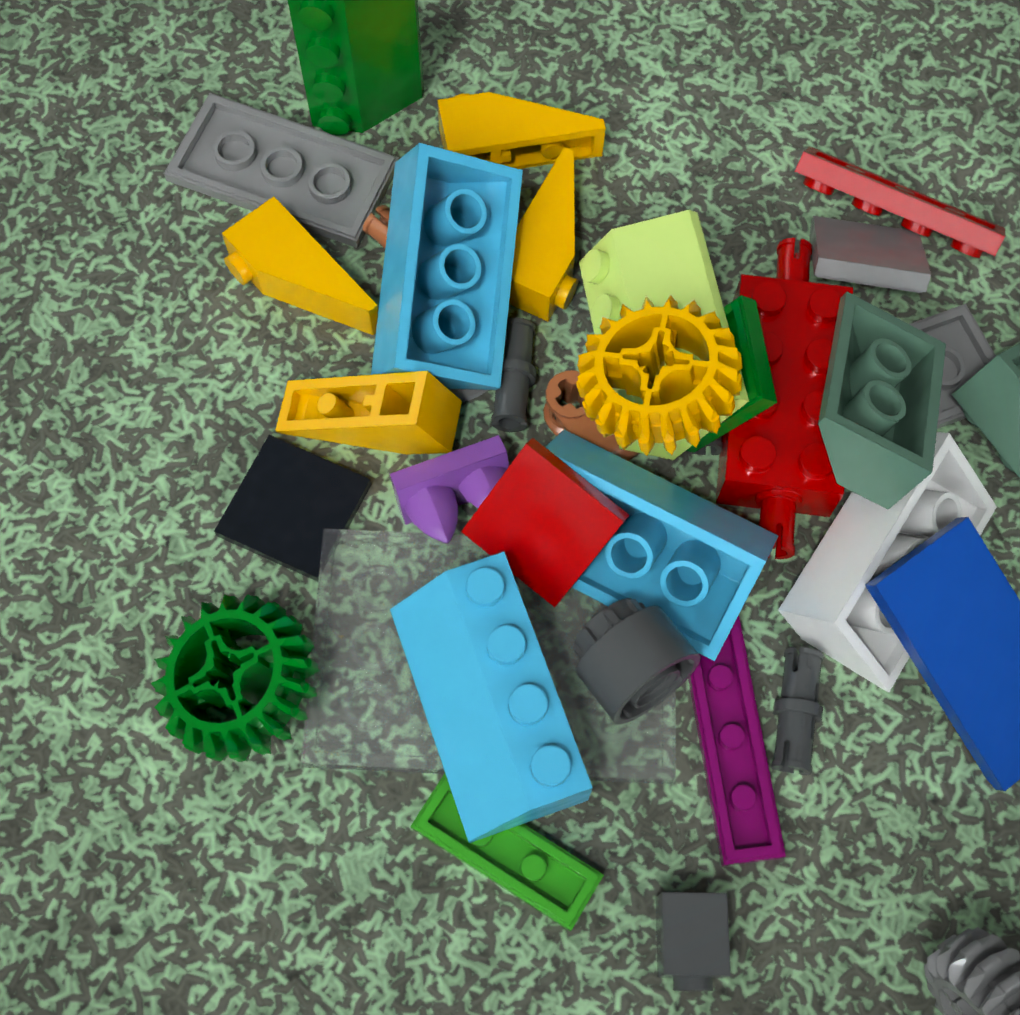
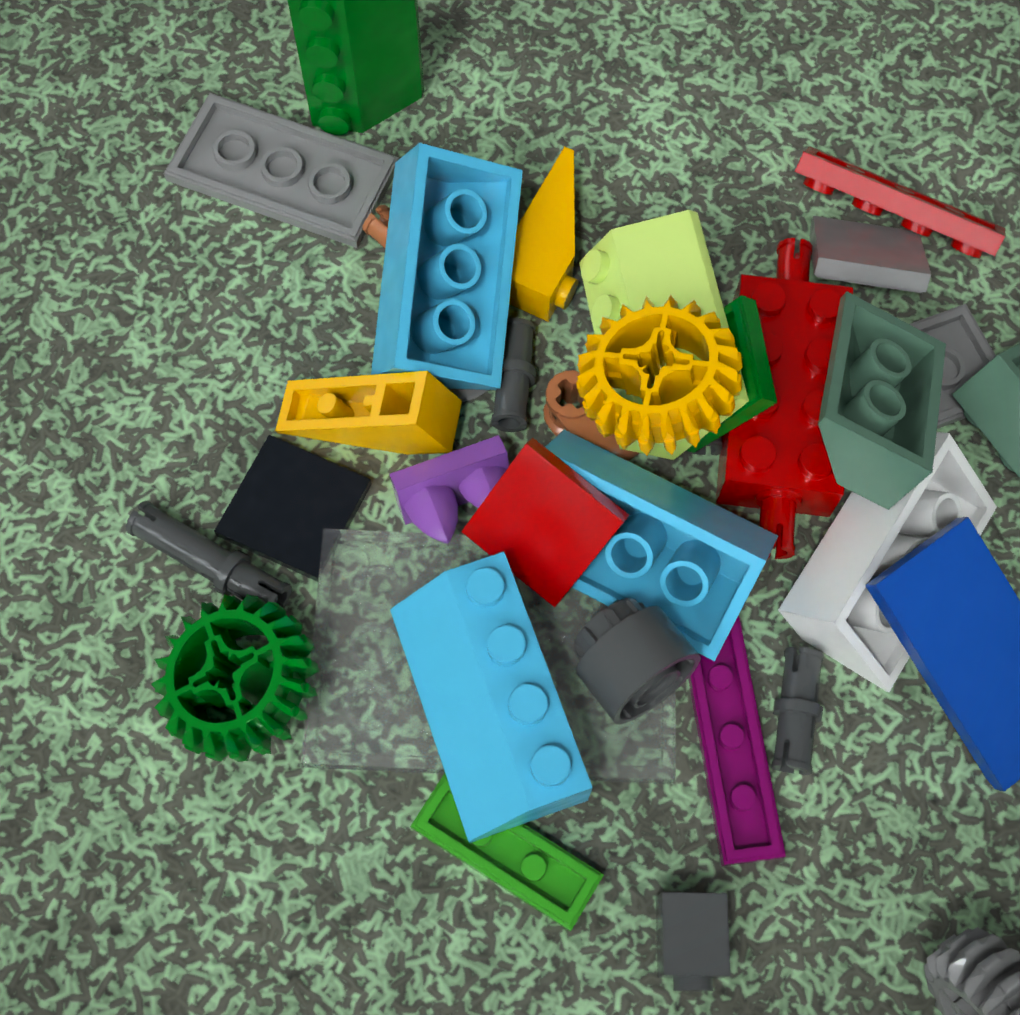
yellow slope [222,196,378,335] -> none
yellow slope [437,92,606,169] -> none
none -> dark grey pin [126,501,292,608]

